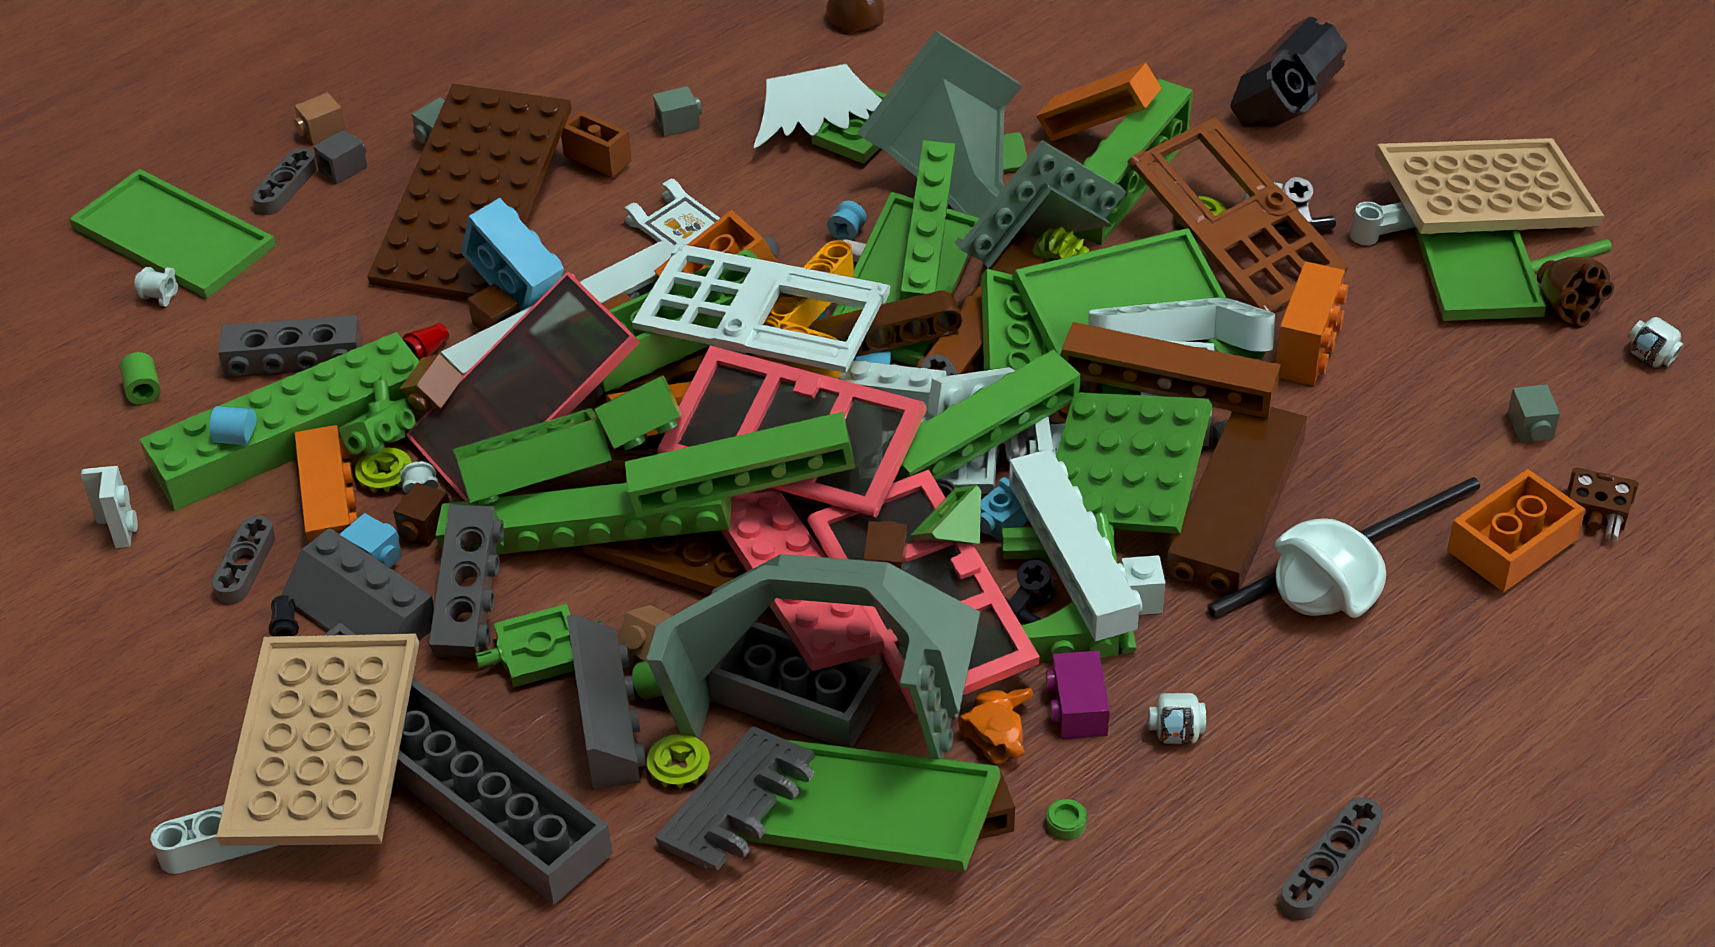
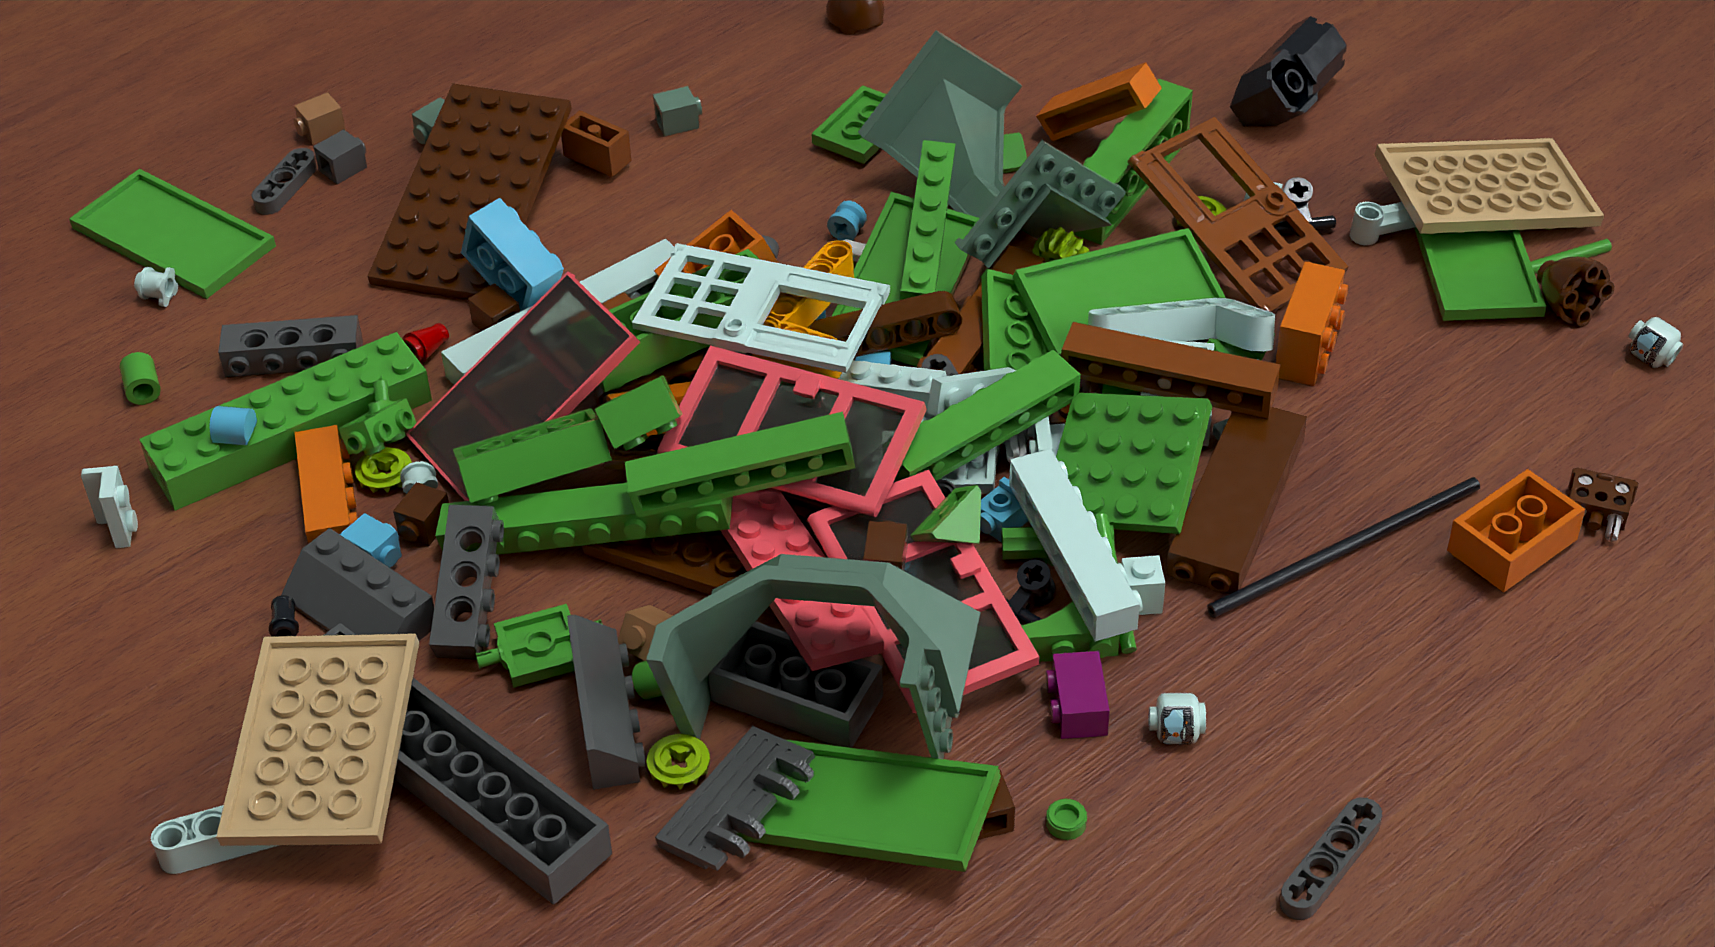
dark grey beam [212,515,275,605] -> none
brick [400,354,463,412] -> none
light aqua flag [625,179,720,246] -> none
light aqua piece [754,64,882,148] -> none
orange animal [958,688,1033,764] -> none
light aqua piece [1274,518,1386,618] -> none
sand green brick [1508,385,1560,442] -> none

